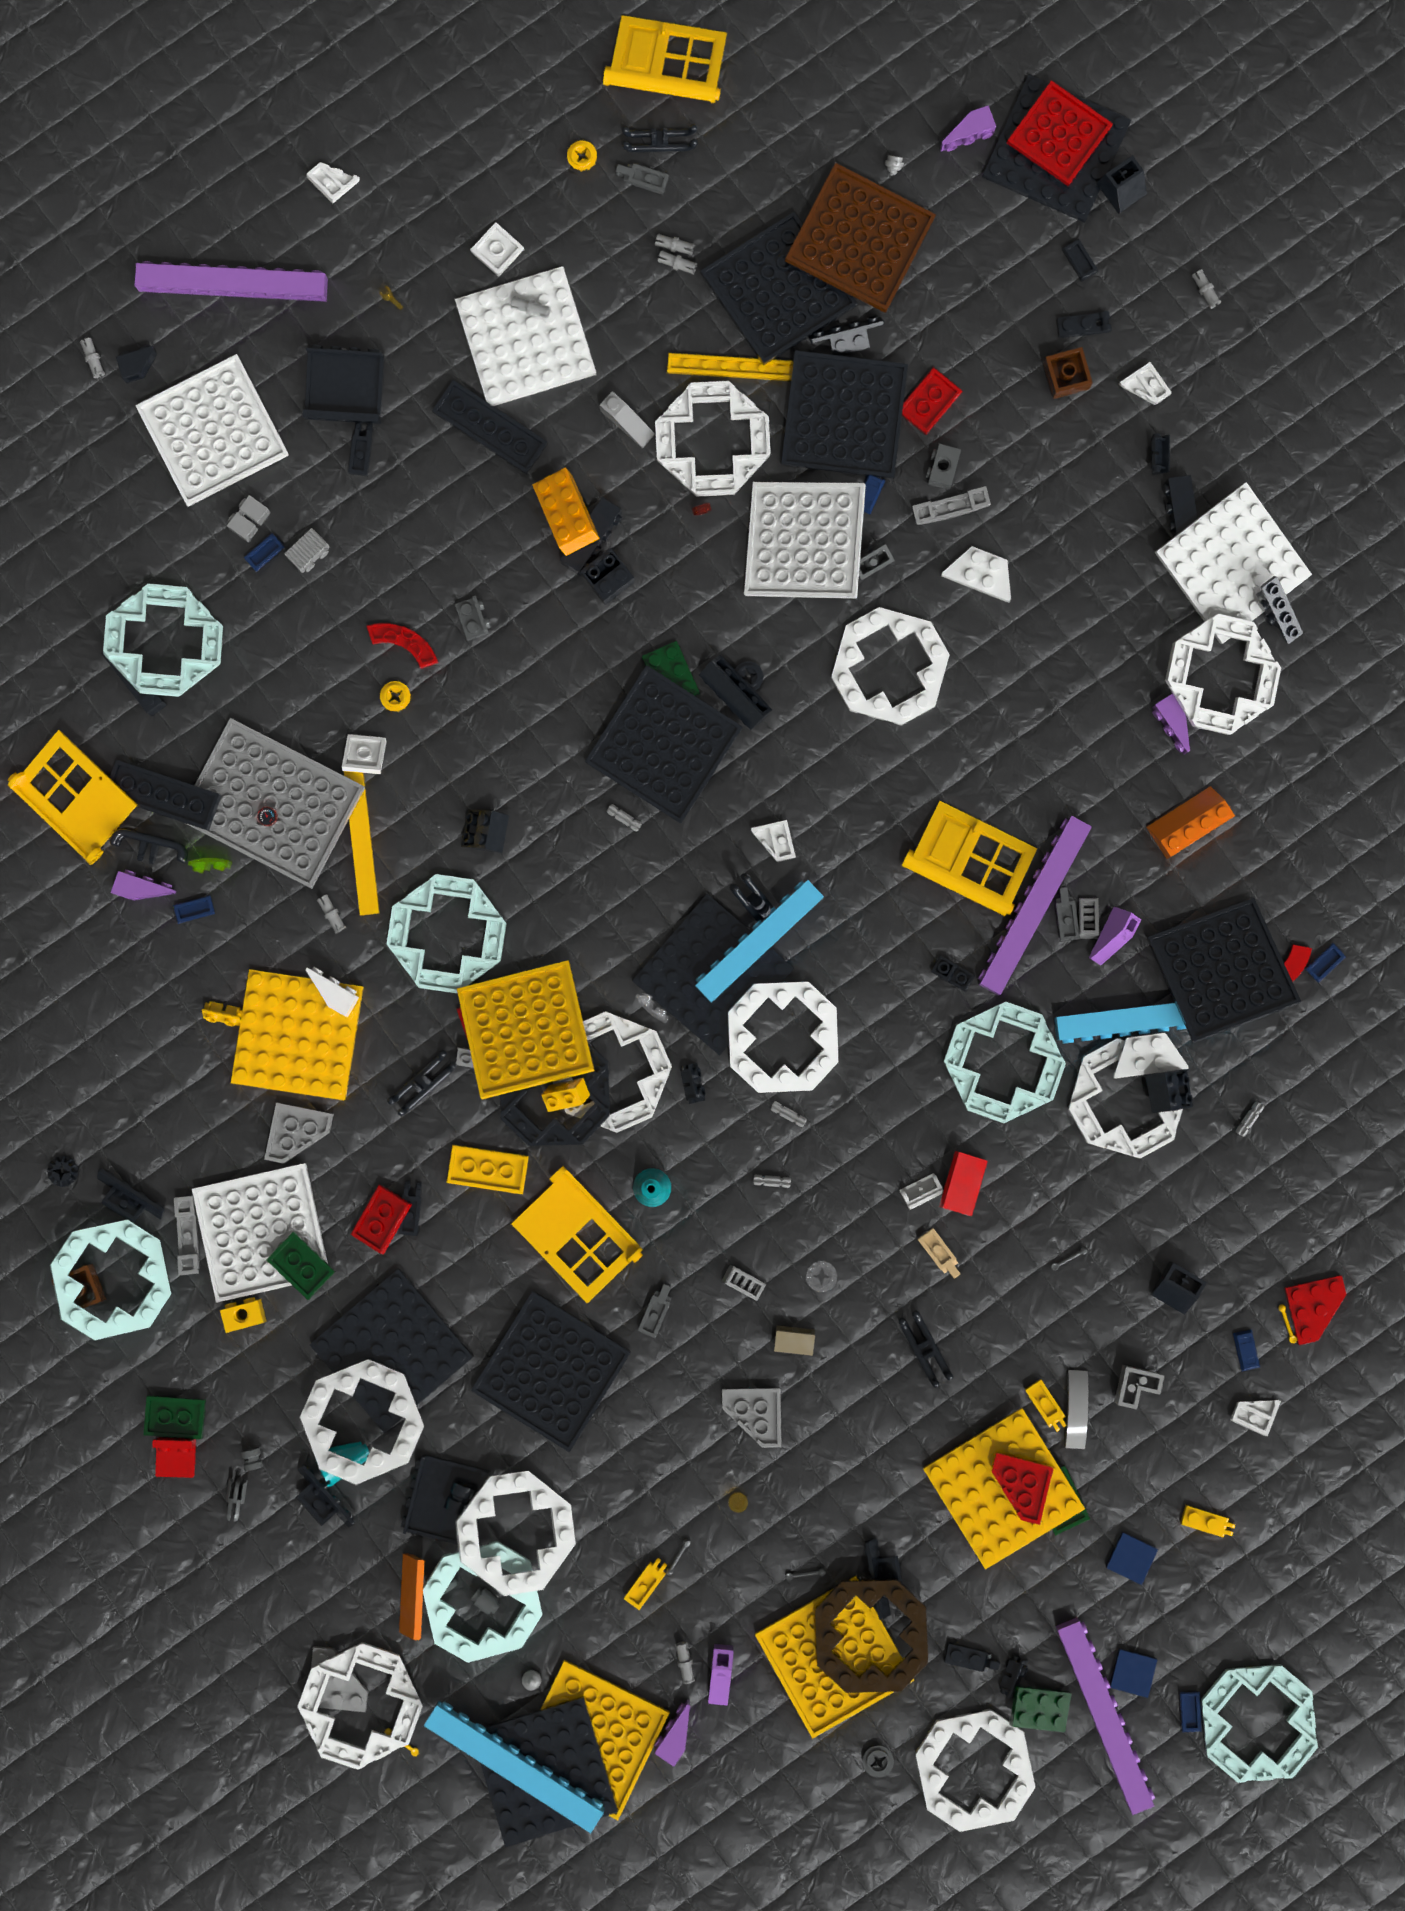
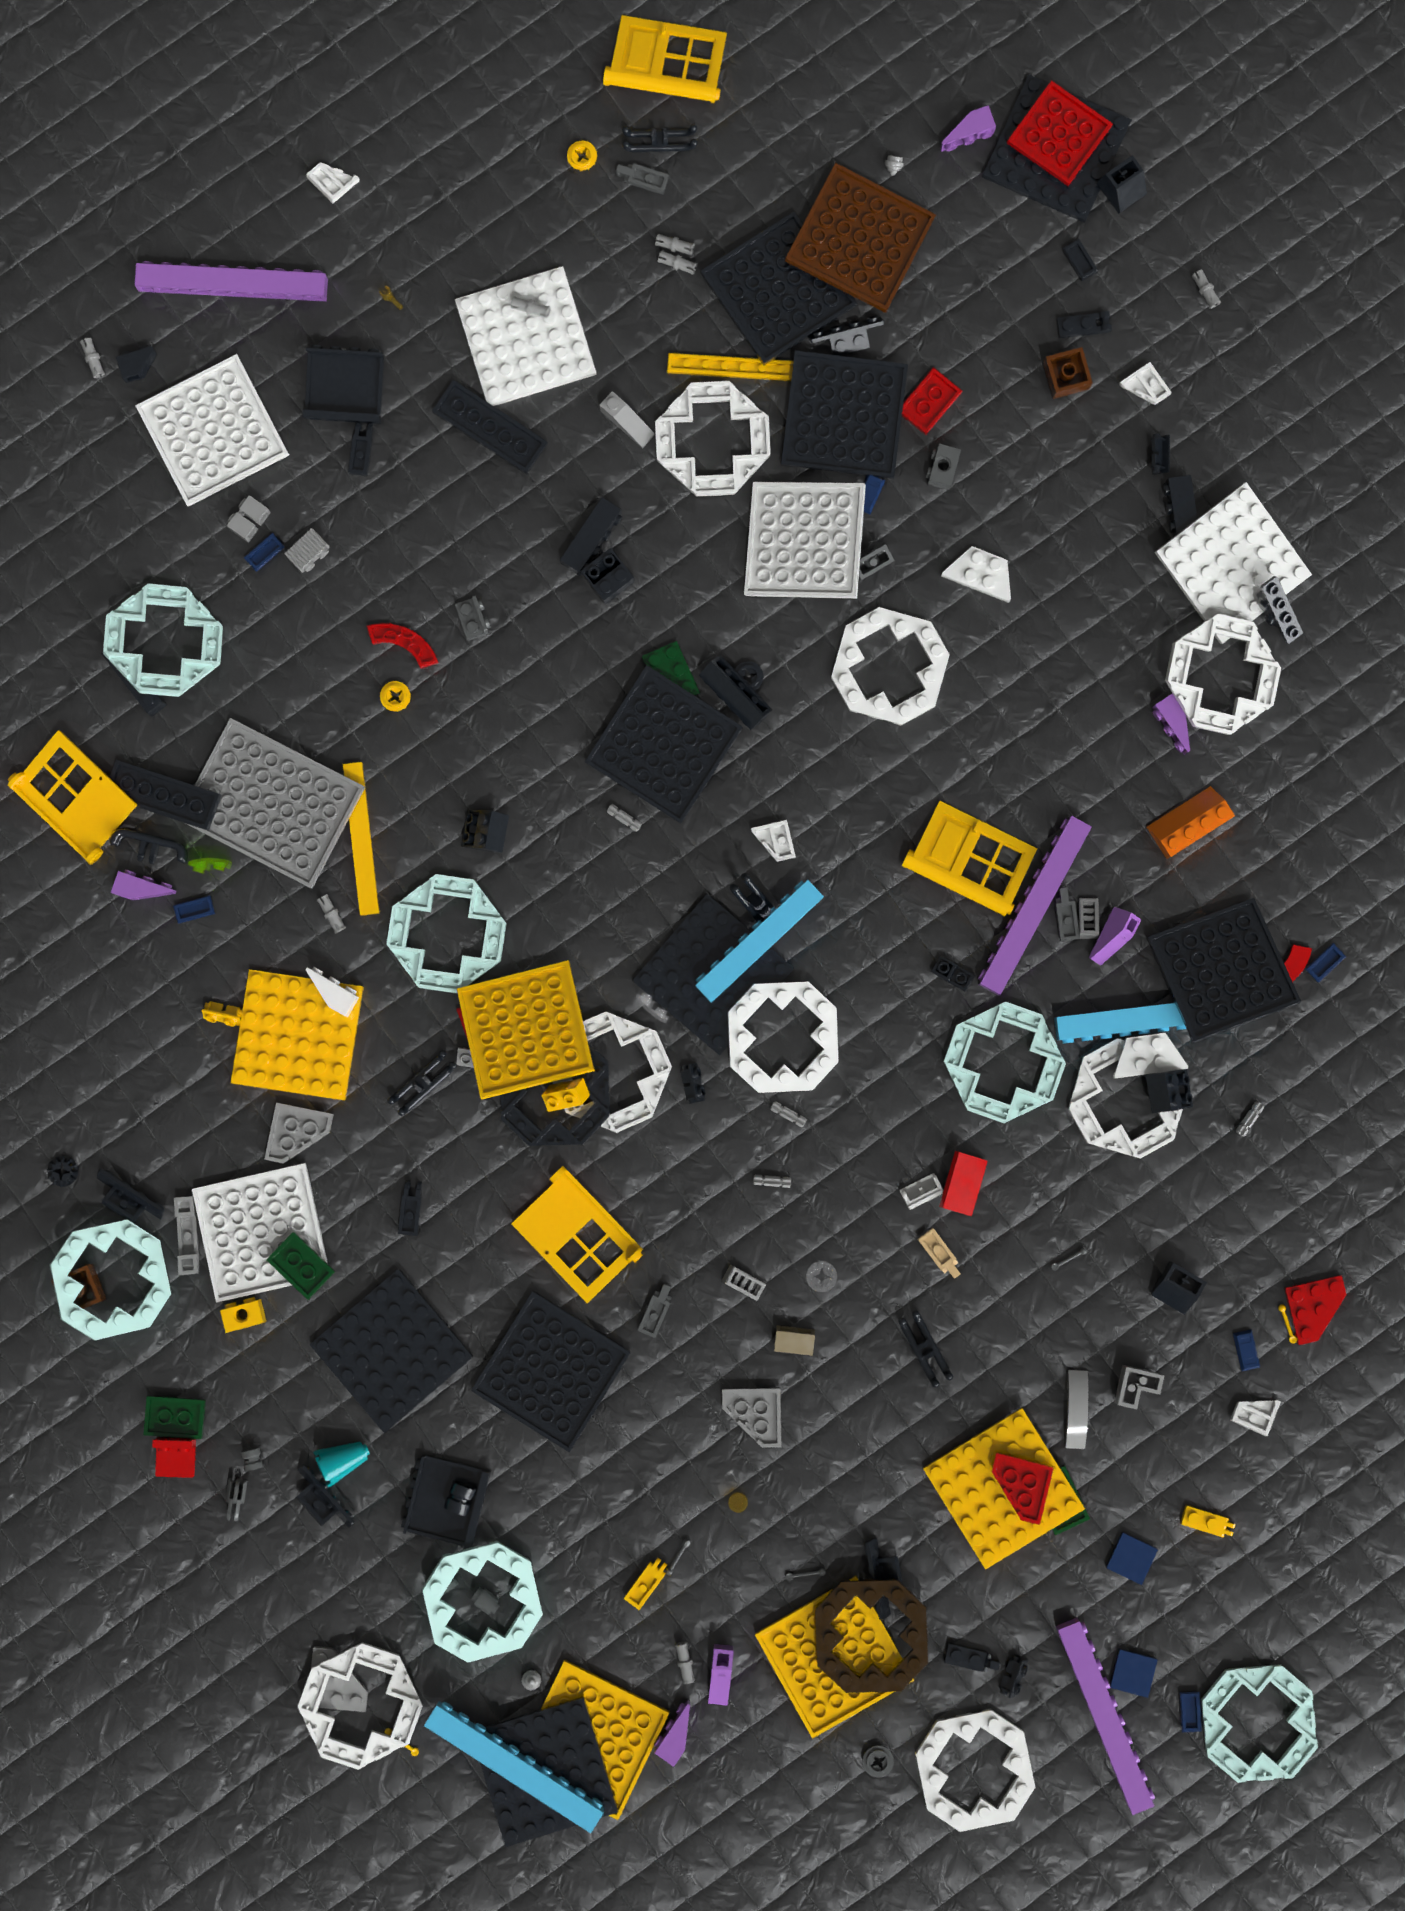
black tile [257,807,278,827] -> none
white plate [300,1359,424,1485] -> none
white plate [342,734,386,774] -> none
red tile [350,1185,412,1255] -> none
orange tile [399,1553,424,1640] -> none
yellow tile [447,1145,529,1194] -> none
white plate [455,1471,576,1596] -> none
white plate [470,223,524,277] -> none
light orange brick [532,467,600,556] -> none
teal cone [633,1168,671,1207] -> none
clear red tile [692,503,712,516] -> none
light grey slope [912,486,991,525] -> none
dark green plate [1009,1685,1072,1732] -> none
yellow hinge [1024,1379,1067,1432] -> none

